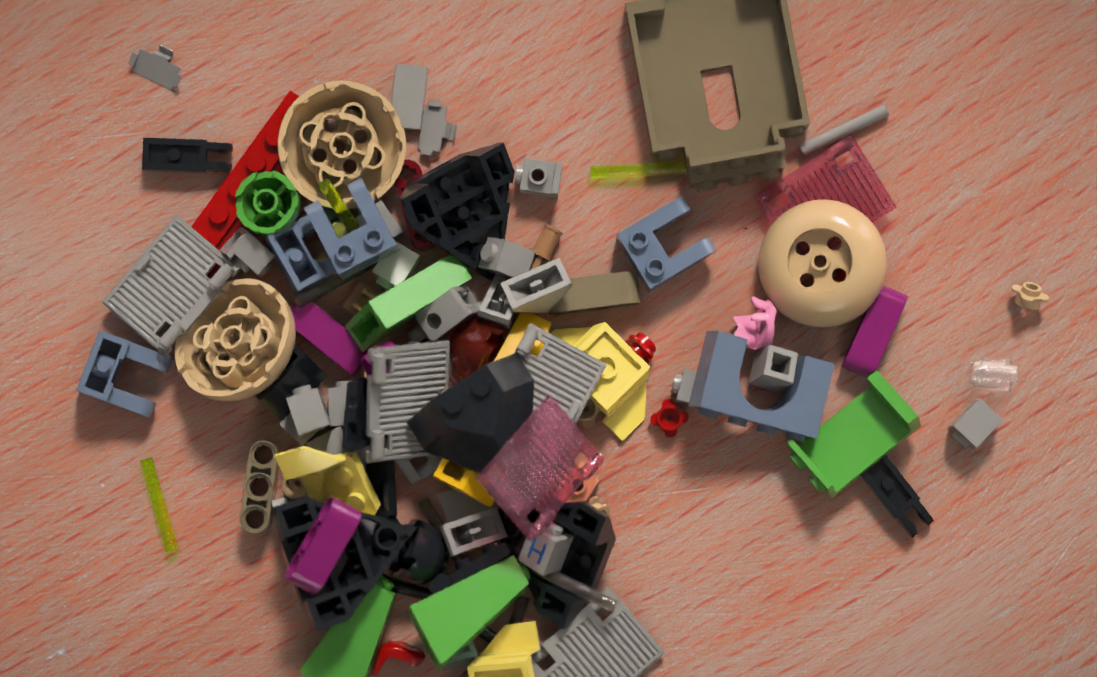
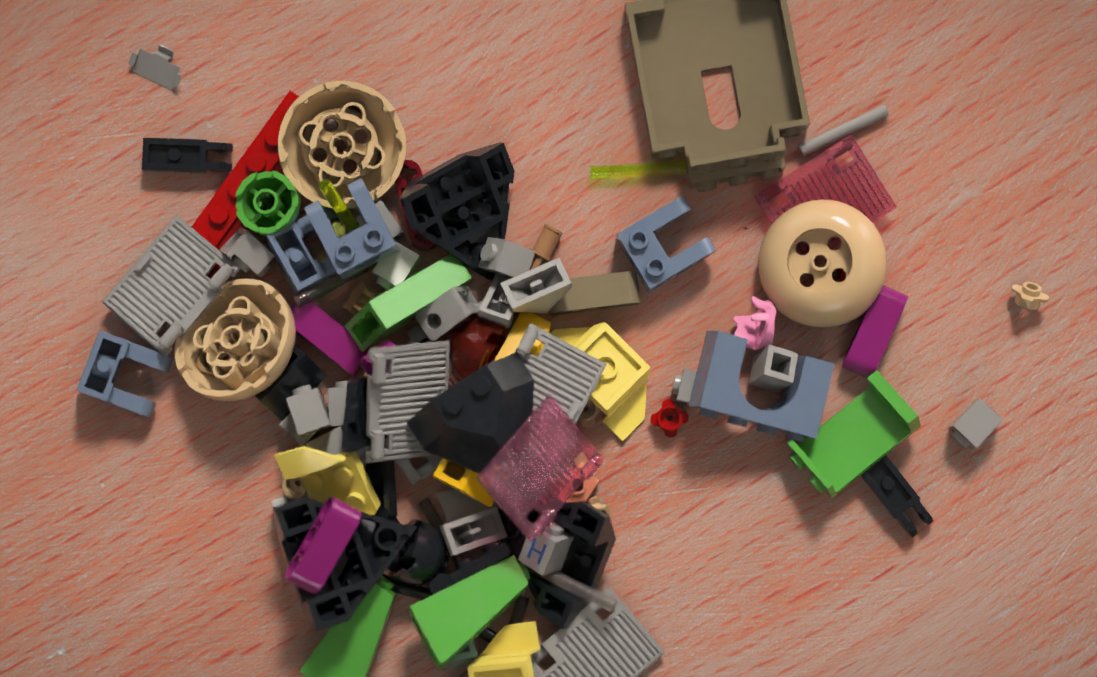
clear neon green bar [140,457,179,553] -> none
dark tan beam [240,440,280,534] -> none
red hair [372,641,426,676] -> none
light grey tile [391,64,428,131] -> none
light grey piece [417,100,457,155] -> none
light grey brick [515,158,562,198] -> none
red plate [626,333,656,364] -> none
clear brick [970,358,1019,391] -> none

